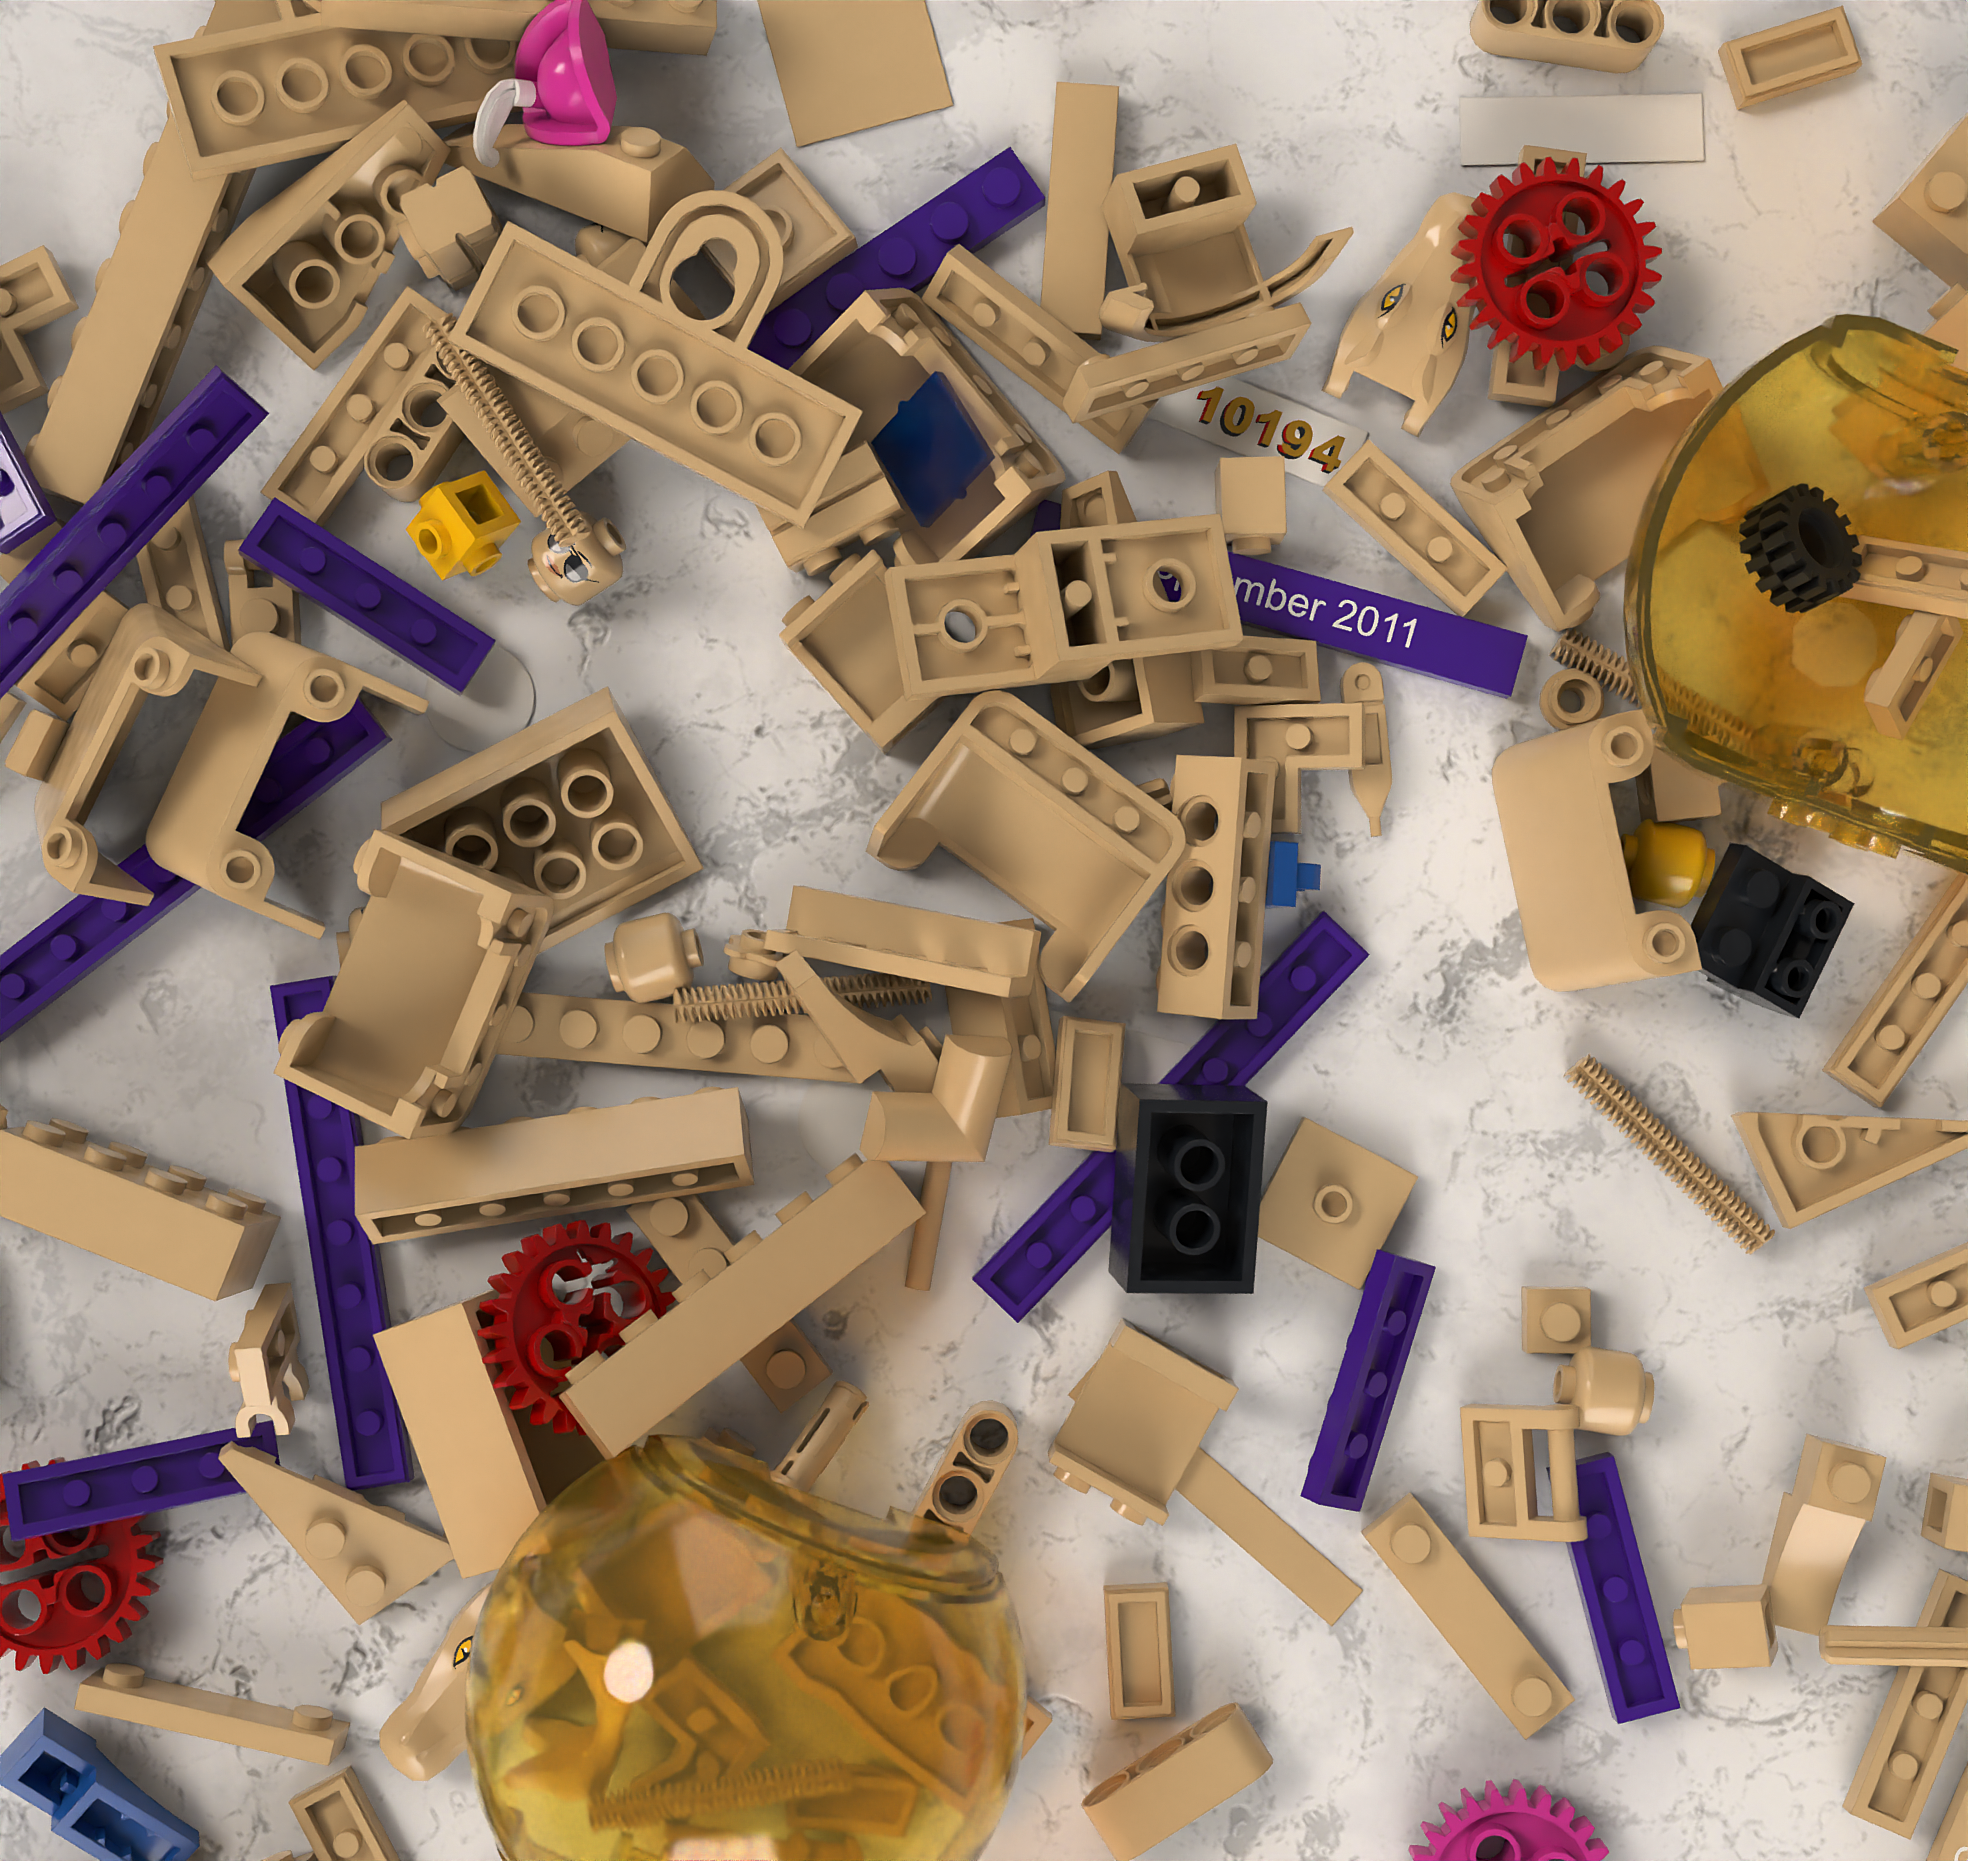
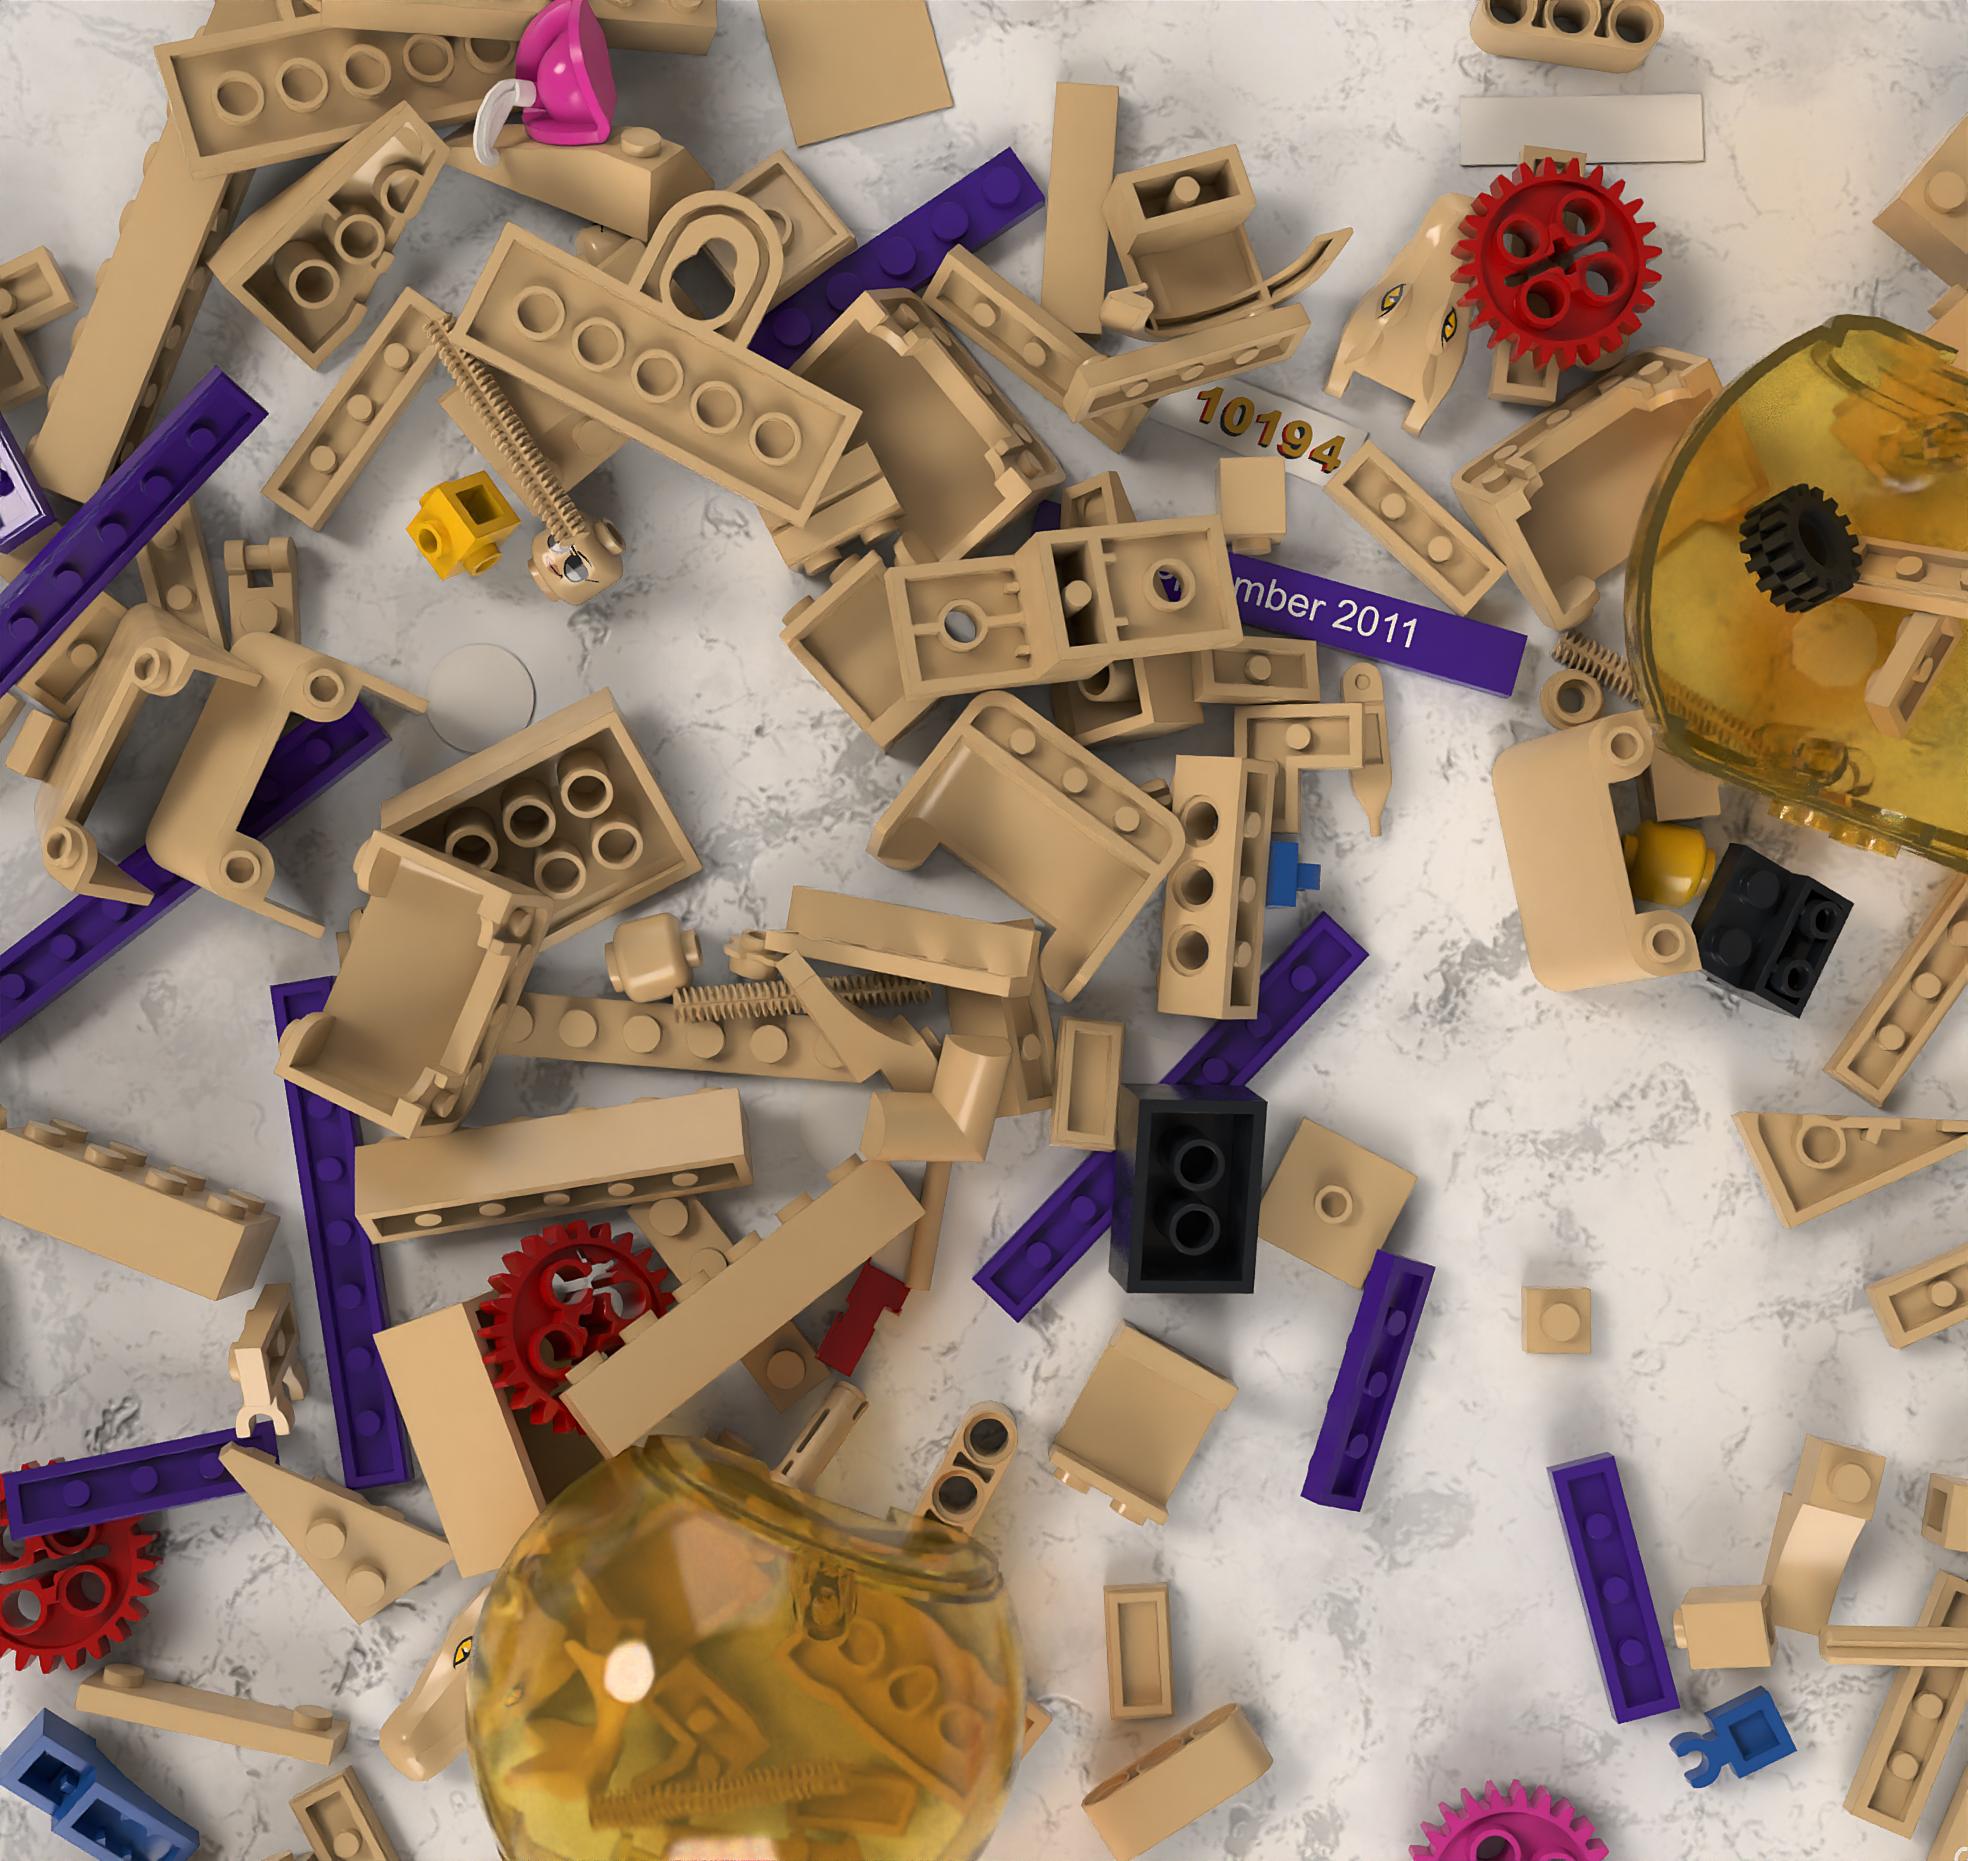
dark purple plate [238,497,496,696] -> none
tan beam [364,345,466,502] -> none
tan brick [397,166,503,291] -> none
clear blue piece [871,371,996,528] -> none
tan sticker [1068,1359,1363,1627] -> none
tan plate [1361,1492,1575,1740] -> none
tan plate [1460,1404,1588,1542] -> none
tan head [1553,1346,1654,1436] -> none
tan axle [1563,1054,1775,1255] -> none
tan tile [1718,5,1862,109] -> none
none -> red piece [814,1257,912,1377]
none -> blue plate [1669,1685,1797,1788]

